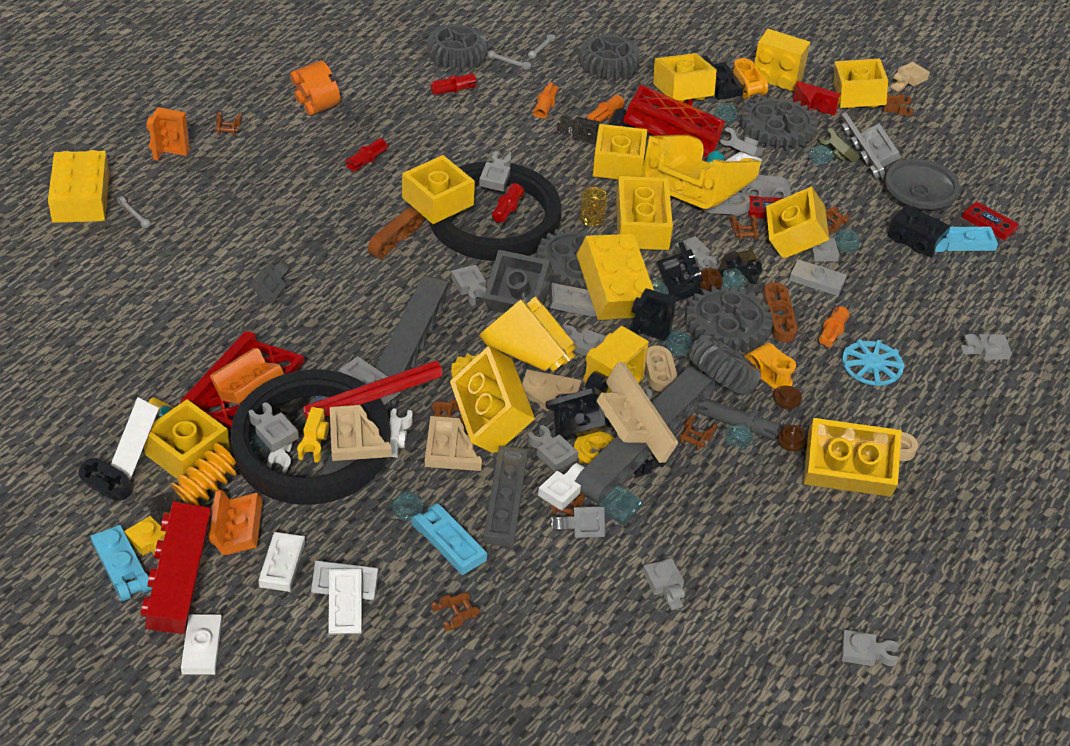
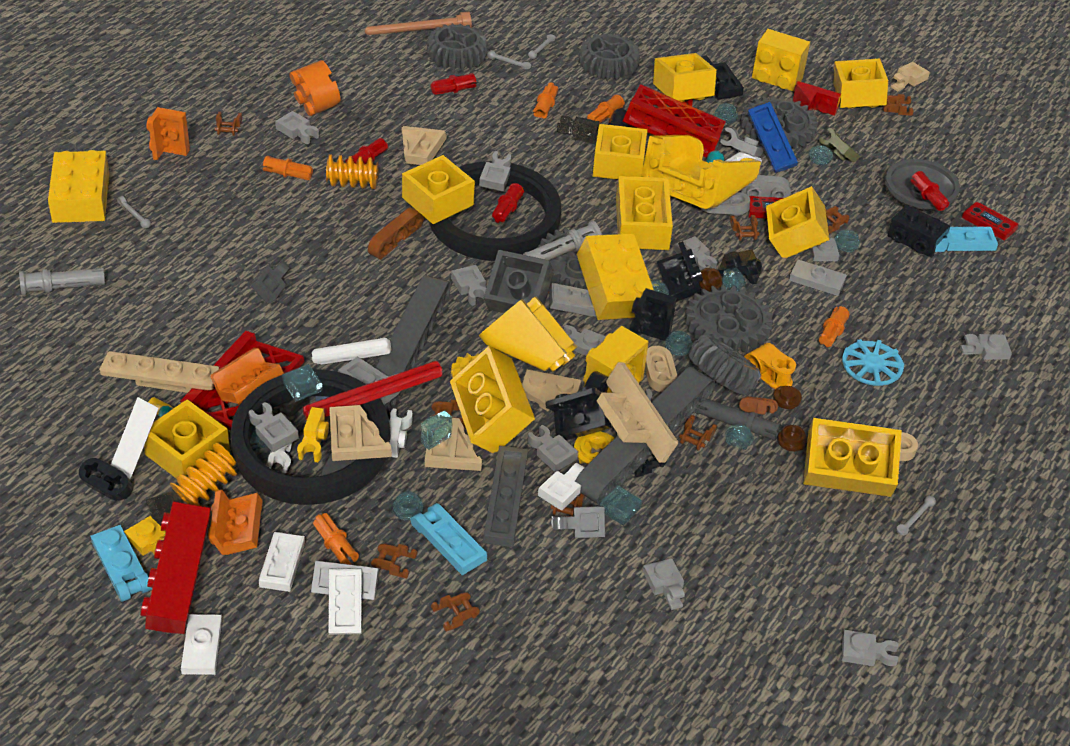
clear yellow plate [580,187,607,226] -> none
light orange piece [733,58,768,99] -> none
dark orange beam [763,282,798,343] -> none
light grey bracket [841,112,901,184] -> none
none -> light grey pin [19,268,105,295]
none -> tan bracket [99,351,219,393]
none -> orange axle [263,156,313,180]
none -> light grey plate [275,111,319,144]
none -> clear light blue plate [282,364,322,402]
none -> white axle [312,338,391,364]
none -> orange axle [313,513,359,565]
none -> light orange piece [326,154,379,190]
none -> nougat piece [365,12,472,35]
none -> dark orange piece [371,544,417,579]
none -> tan wing [402,126,447,165]
none -> clear light blue plate [421,410,452,450]
none -> light grey pin [523,221,602,260]
none -> dark orange piece [739,396,778,415]
none -> blue tile [748,102,798,173]
none -> light grey hinge [896,496,936,536]
none -> red axle [910,171,949,211]

